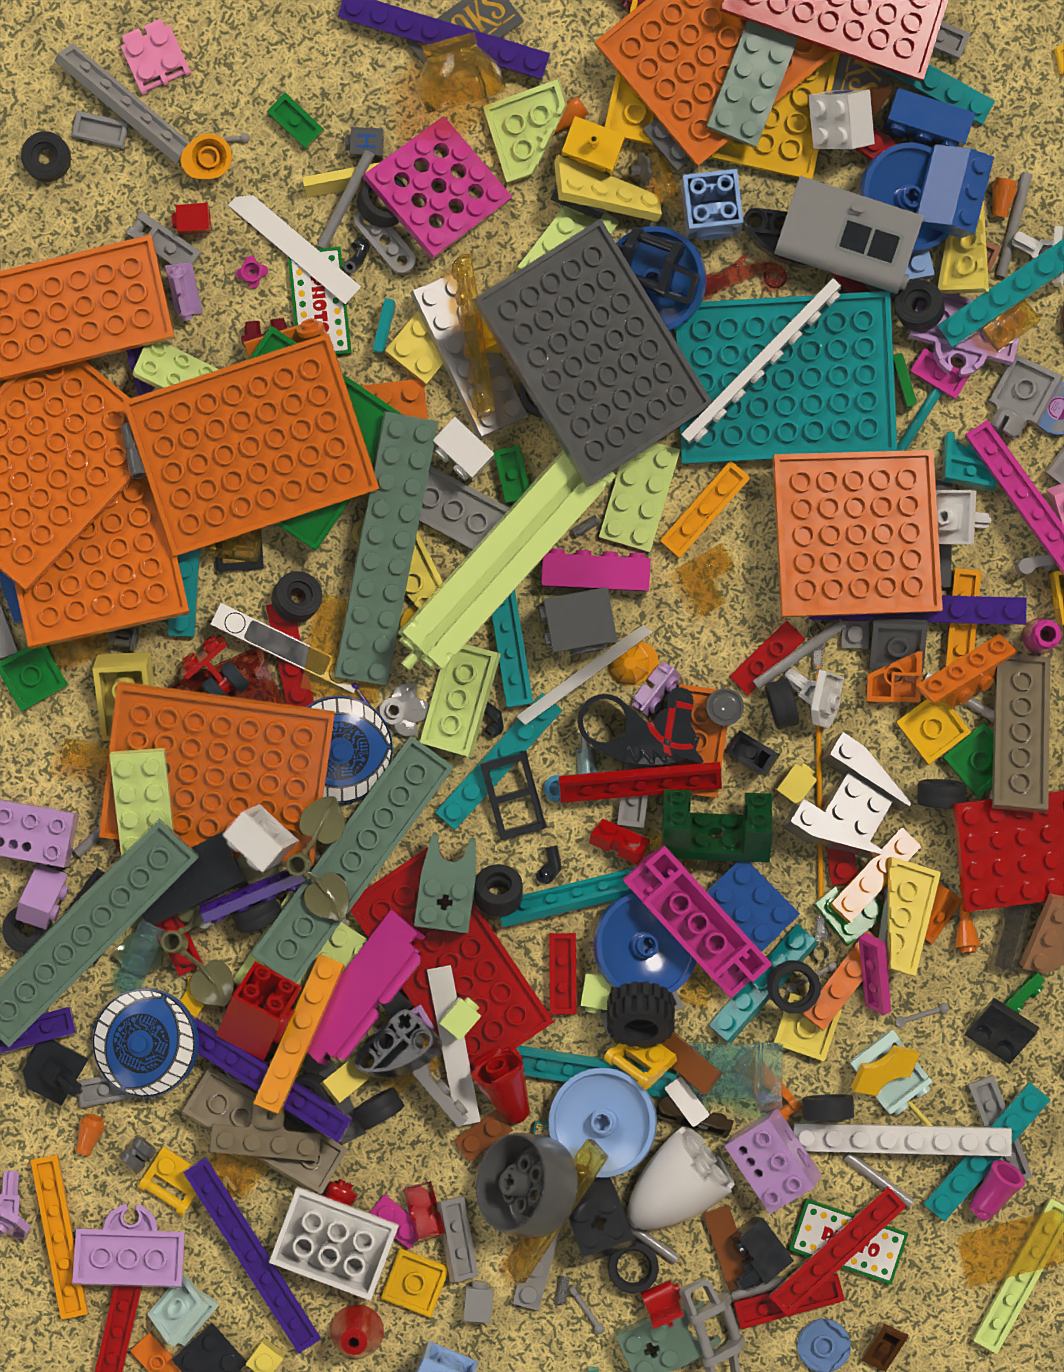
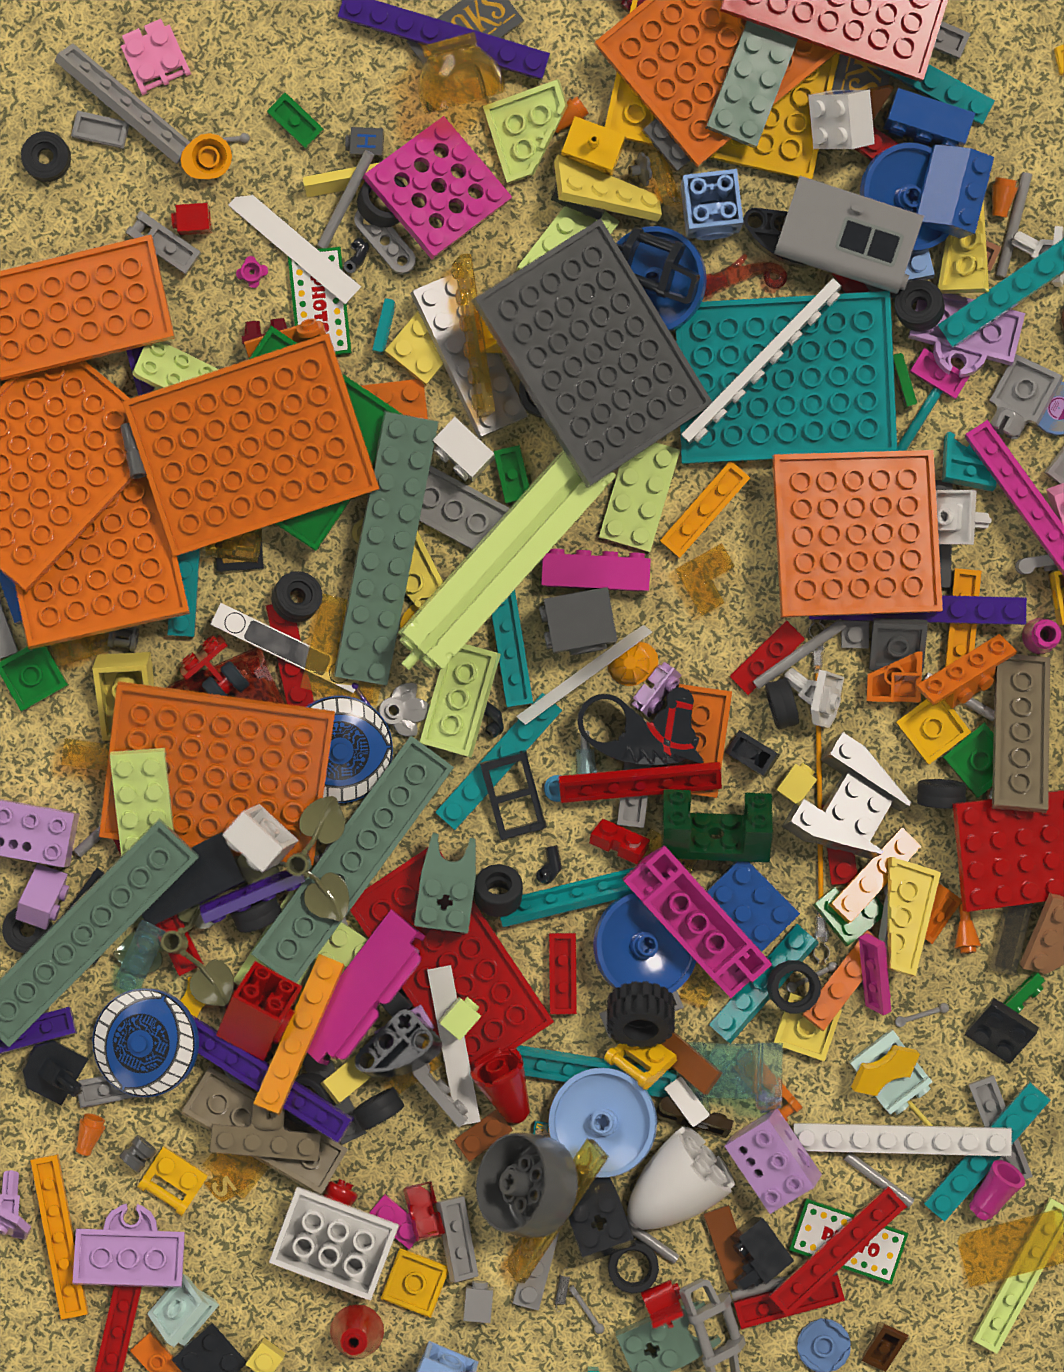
lavender hinge [165,262,203,321] -> none
dark purple plate [183,1157,321,1354] -> none
light grey piece [566,514,605,538] -> none
yellowish green brick [580,972,611,1014] -> none
dark grey wheel [705,688,744,726] -> none
black tyre [802,1094,854,1121] -> none
clear yellow plate [981,300,1041,352] -> none

